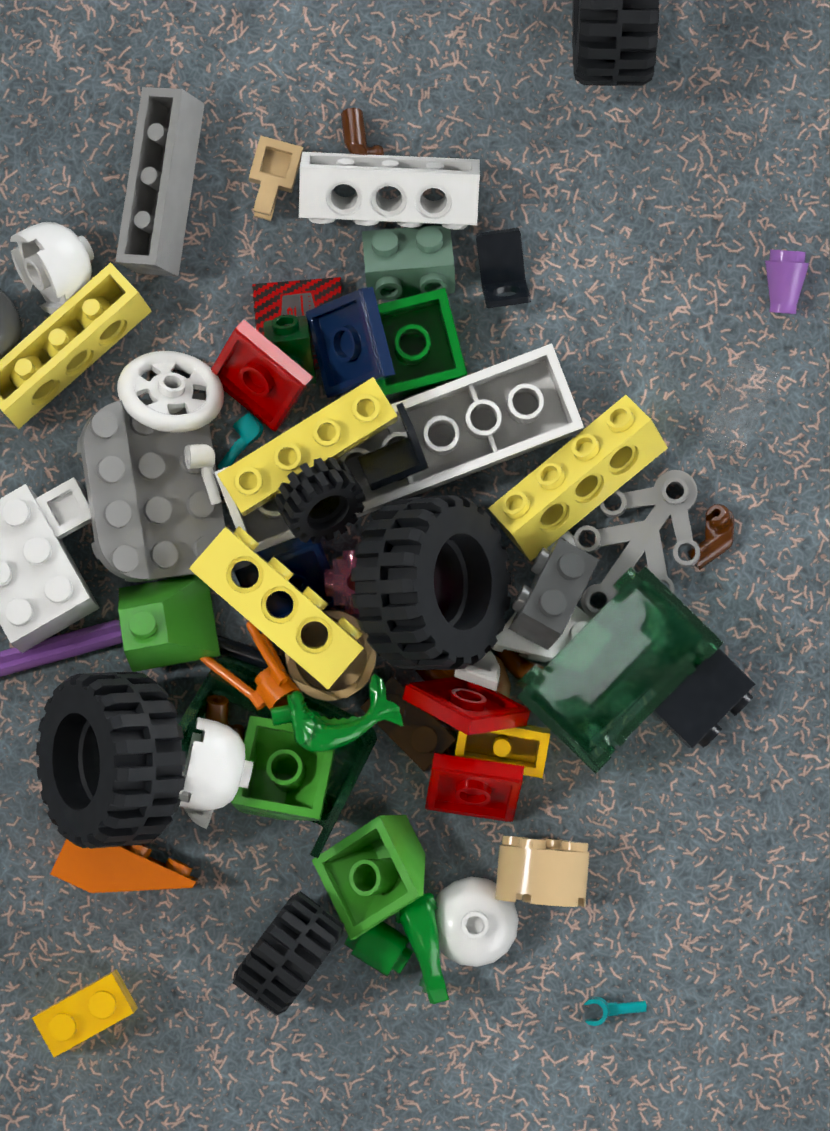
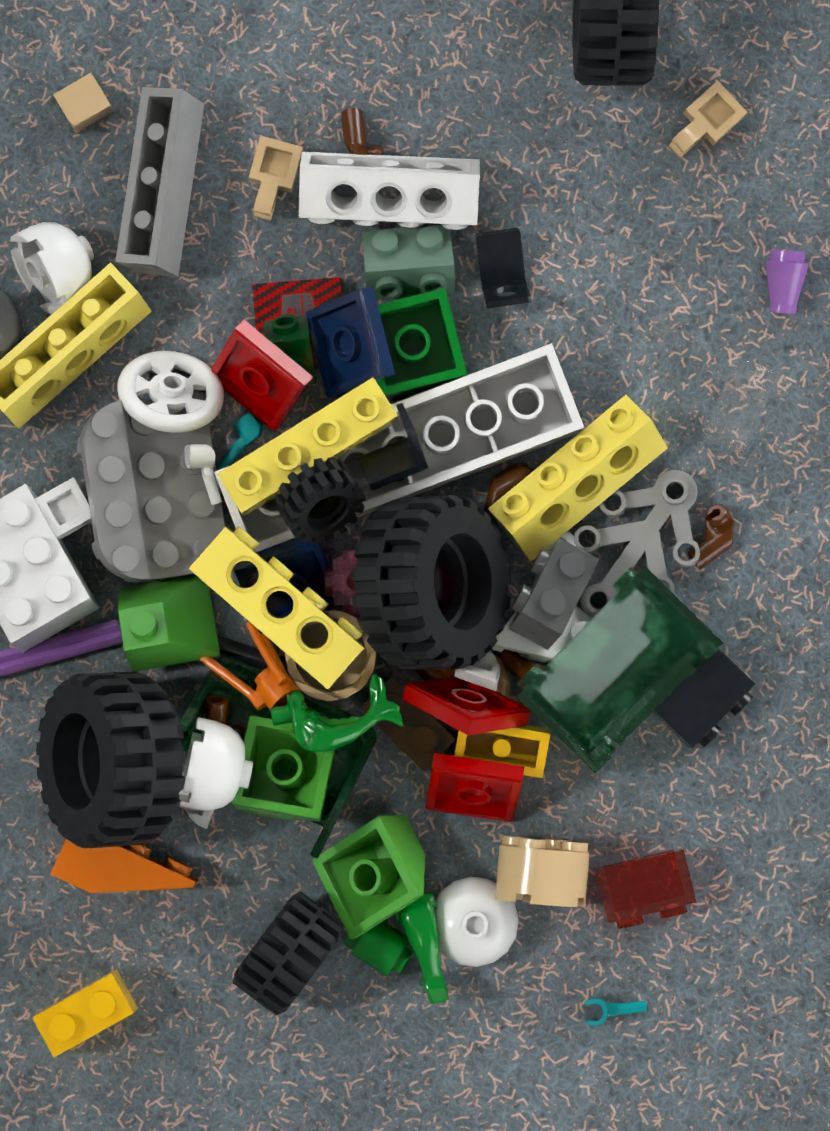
none -> tan slope [53,73,114,133]
none -> reddish brown arm [483,463,535,517]
none -> clear red brick [593,848,696,929]
none -> tan plate [669,80,748,159]

